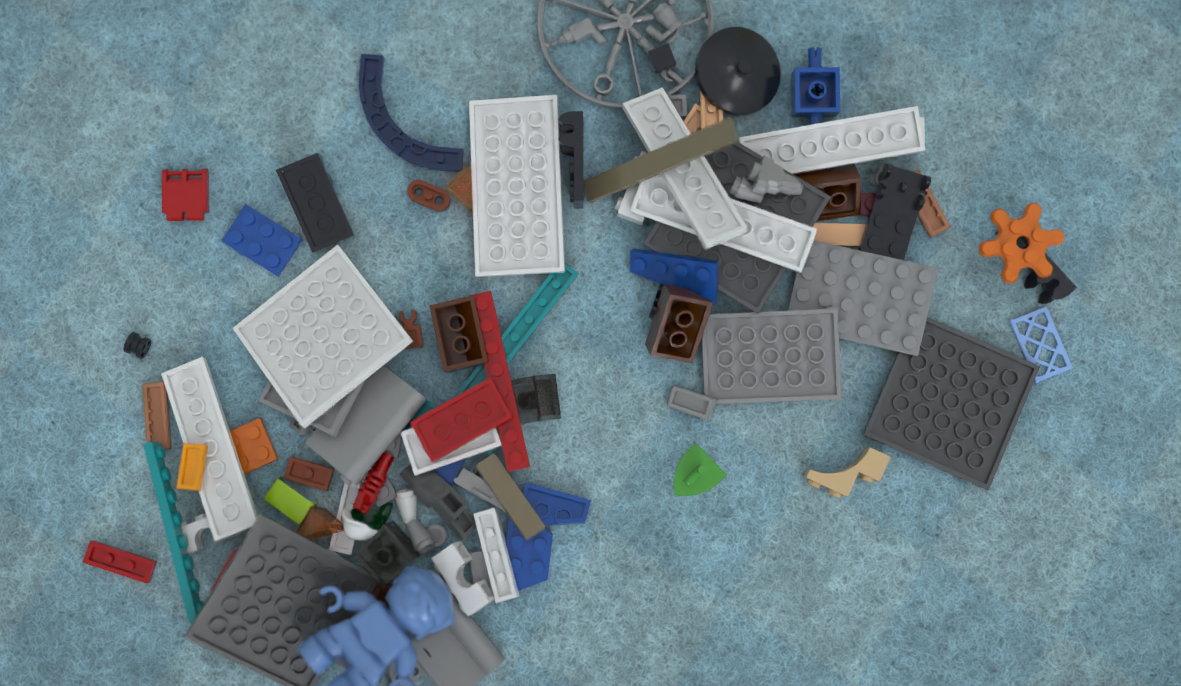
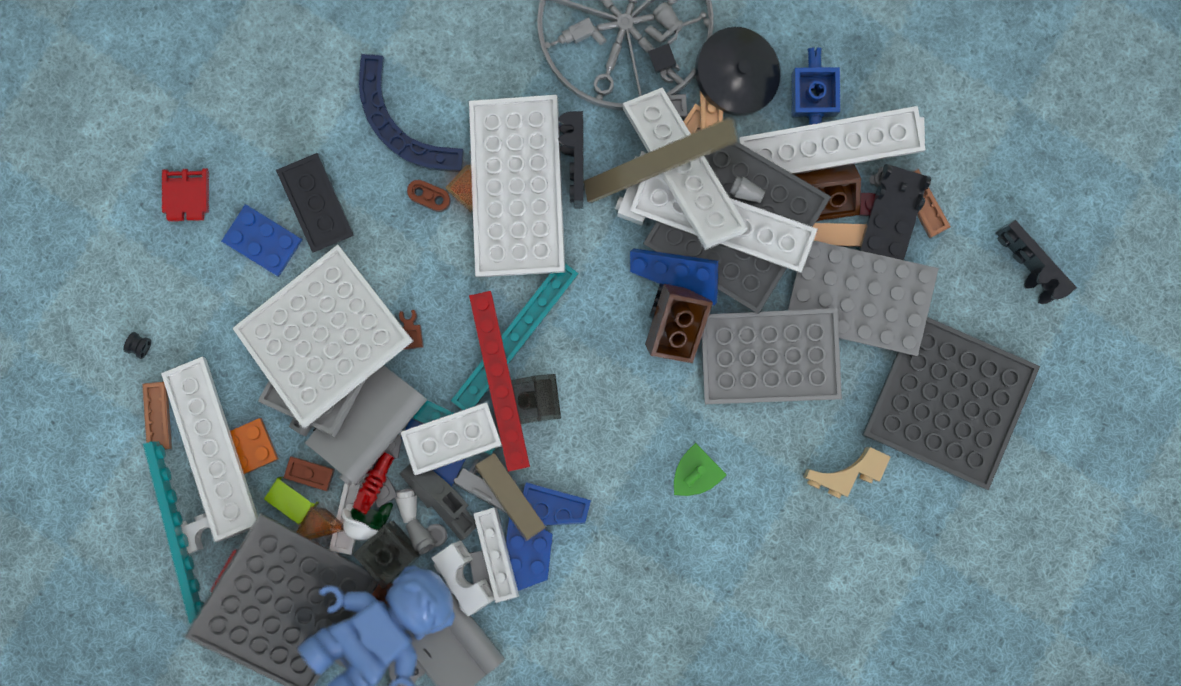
red plate [82,540,157,584] -> none
light orange tile [176,443,208,491] -> none
red plate [410,377,513,463] -> none
reddish brown slope [429,295,488,373] -> none
light grey tile [667,385,717,420] -> none
light grey rock [747,155,803,195] -> none
orange plate [978,203,1065,284] -> none
light blue window [1009,306,1073,383] -> none

